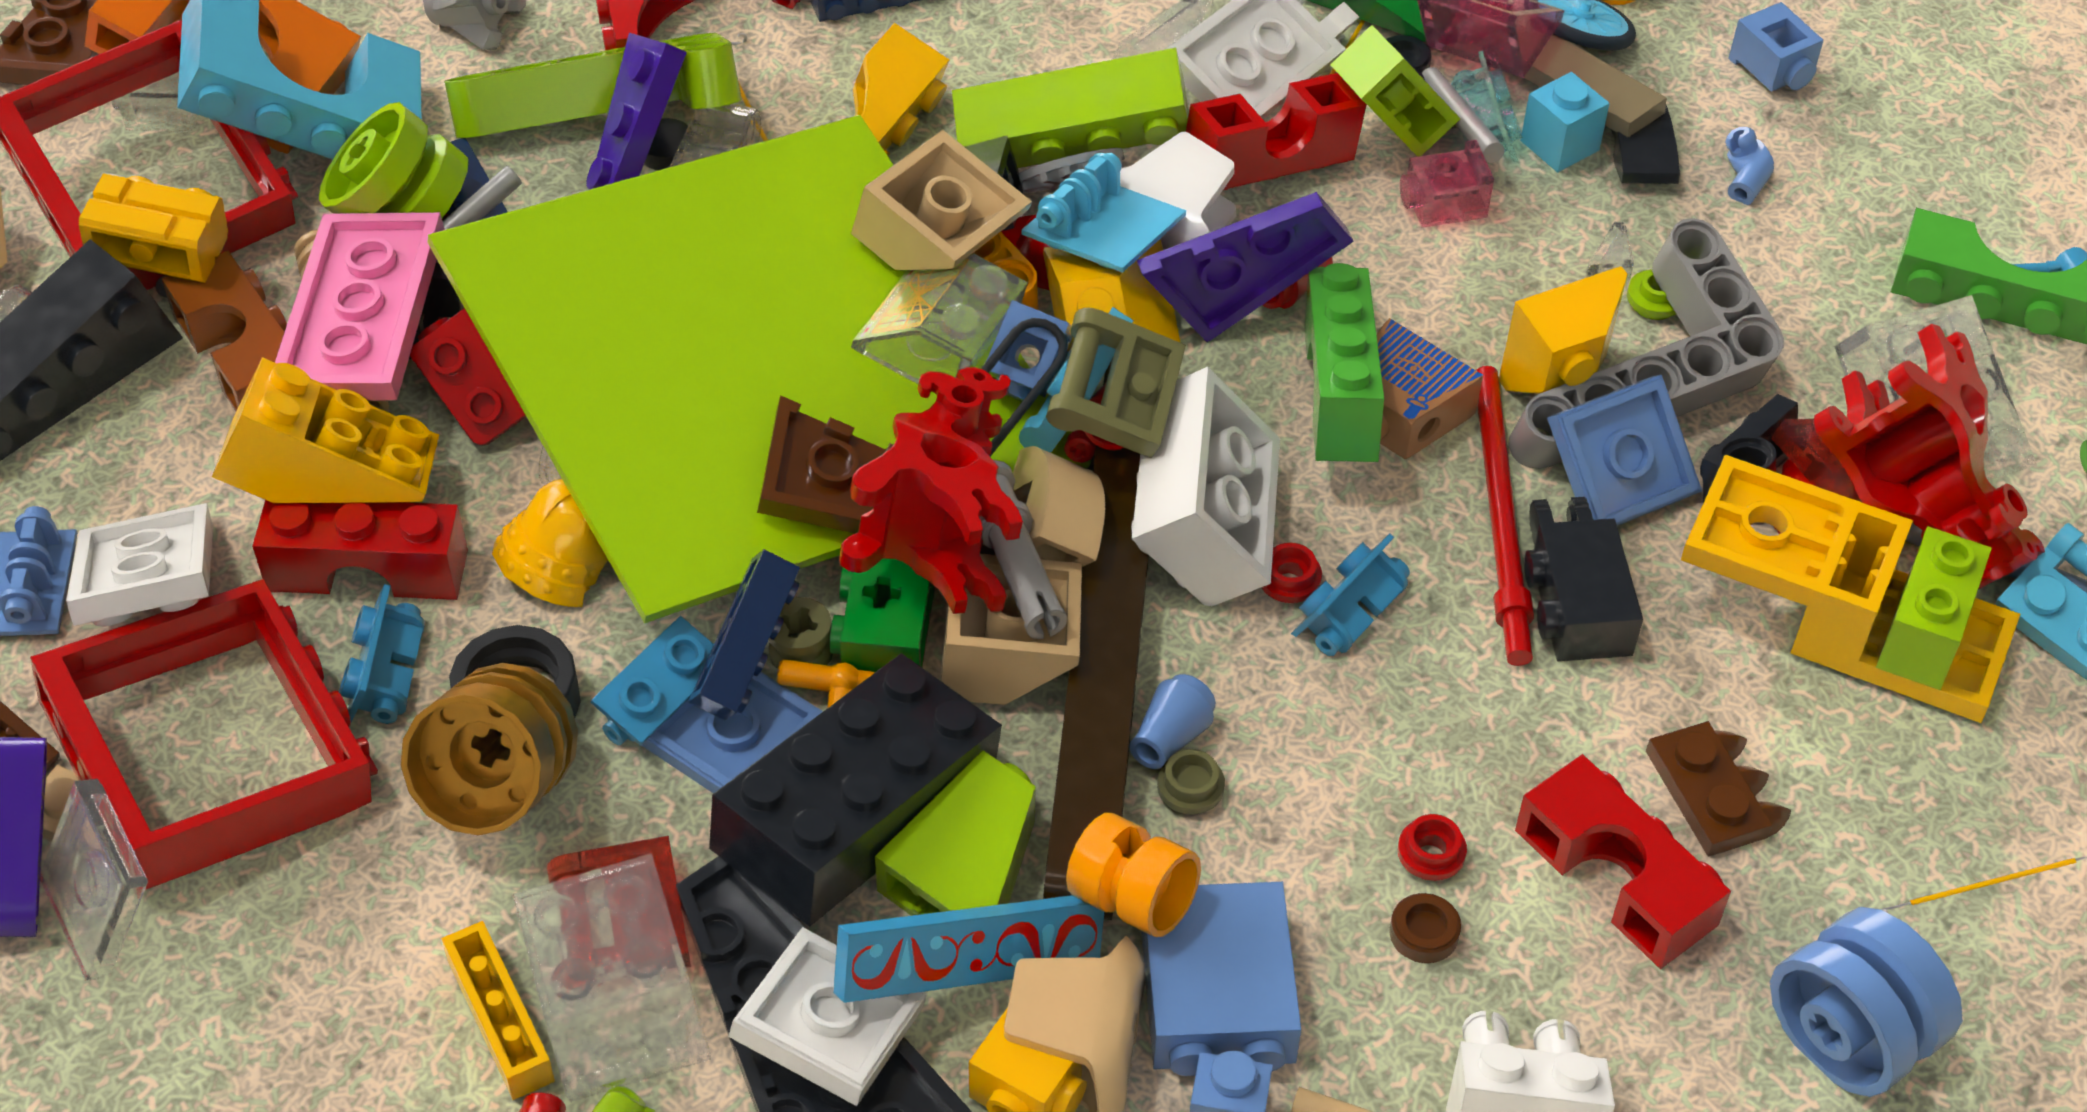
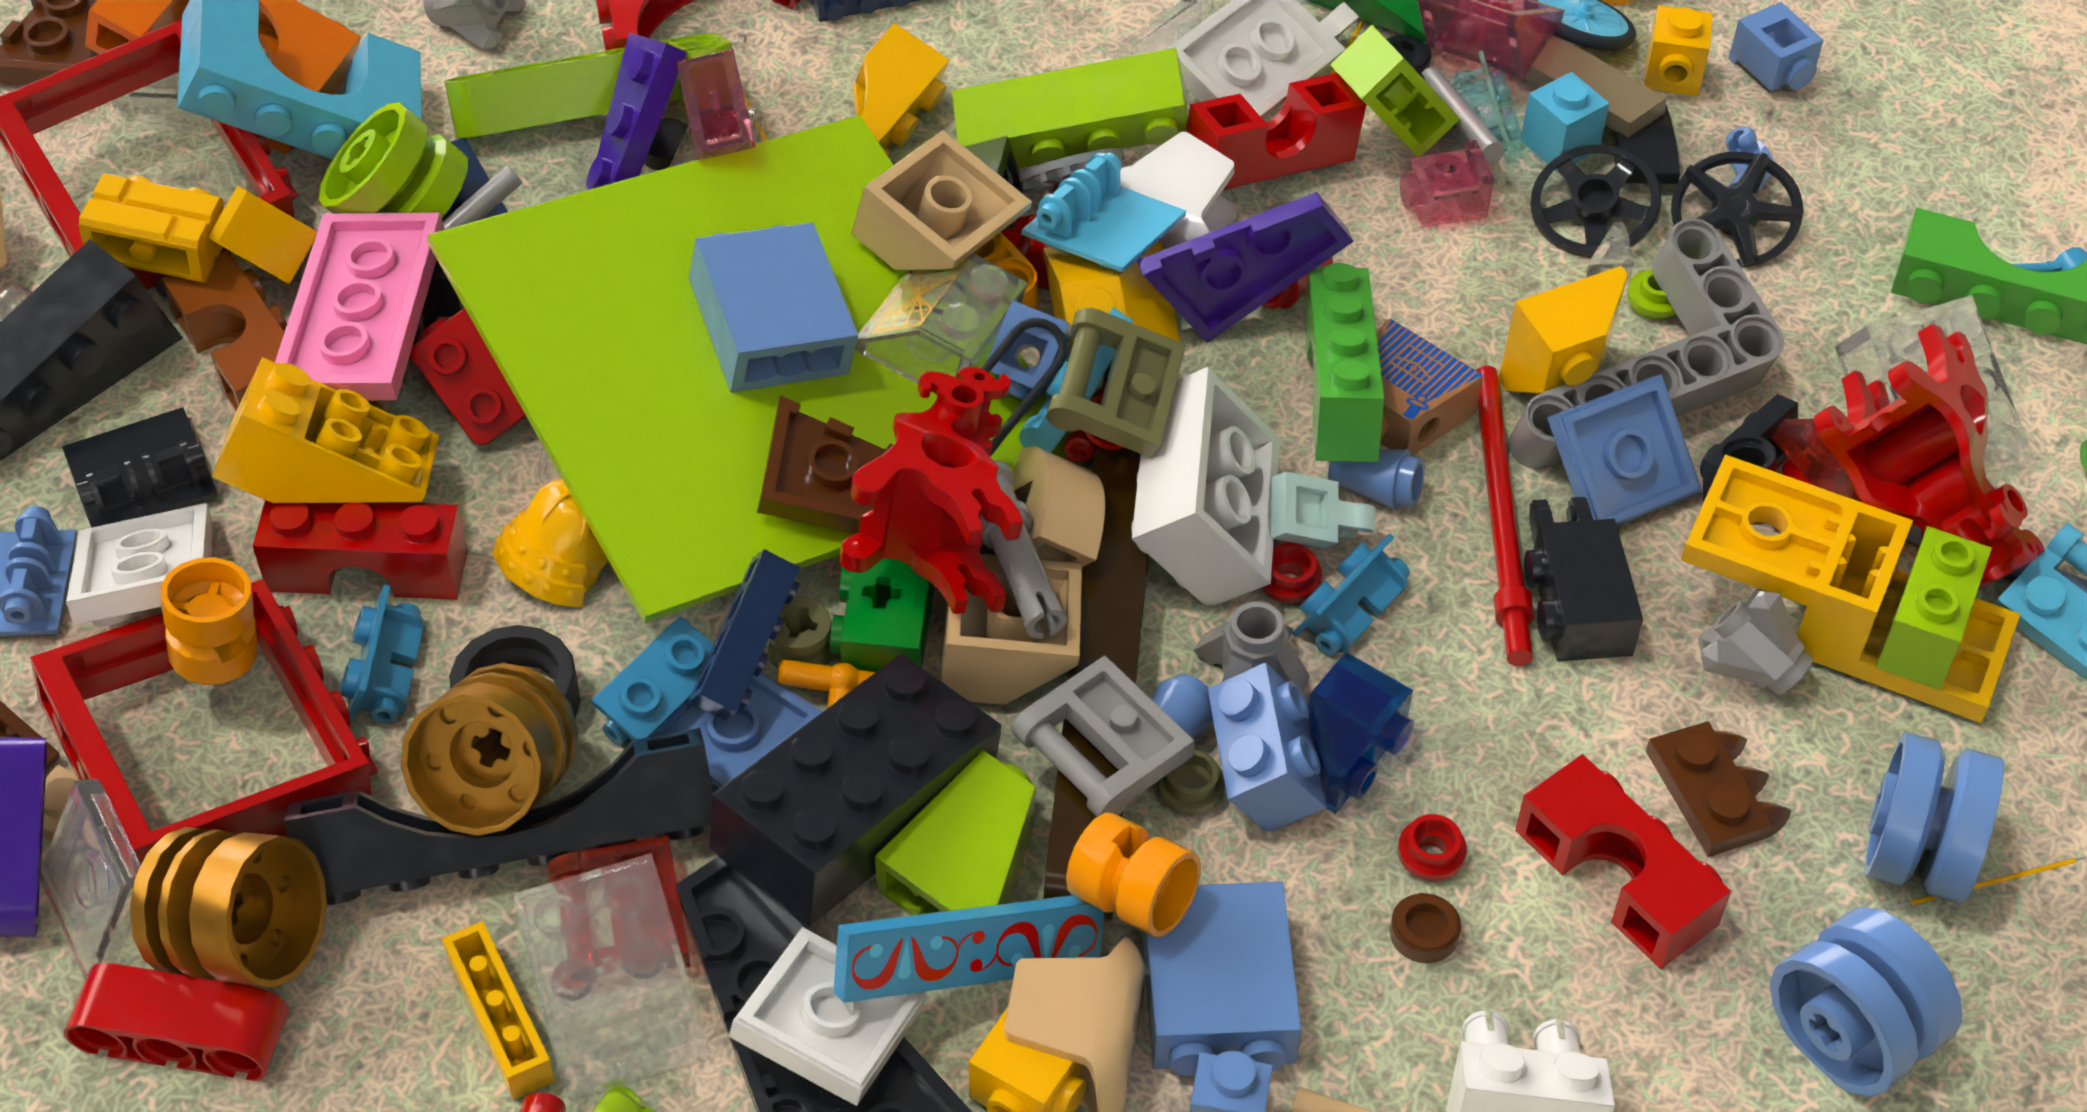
none -> black hinge [62,407,218,528]
none -> red beam [63,963,289,1081]
none -> pearl gold wheel [130,827,327,988]
none -> light orange wheel [161,557,257,685]
none -> yellow slope [207,185,317,284]
none -> black arch [284,728,713,905]
none -> clear pink slope [676,49,756,160]
none -> medium blue brick [689,222,858,392]
none -> light grey plate [1011,655,1195,817]
none -> light grey rock [1193,601,1310,691]
none -> medium blue brick [1208,662,1326,832]
none -> light aqua plate [1271,471,1375,548]
none -> clear blue slope [1308,652,1414,814]
none -> medium blue cone [1328,449,1425,510]
none -> black wheel [1530,145,1662,259]
none -> yellow brick [1643,5,1713,96]
none -> black wheel [1671,151,1804,267]
none -> light grey rock [1698,589,1813,696]
none -> medium blue wheel [1864,731,2004,904]

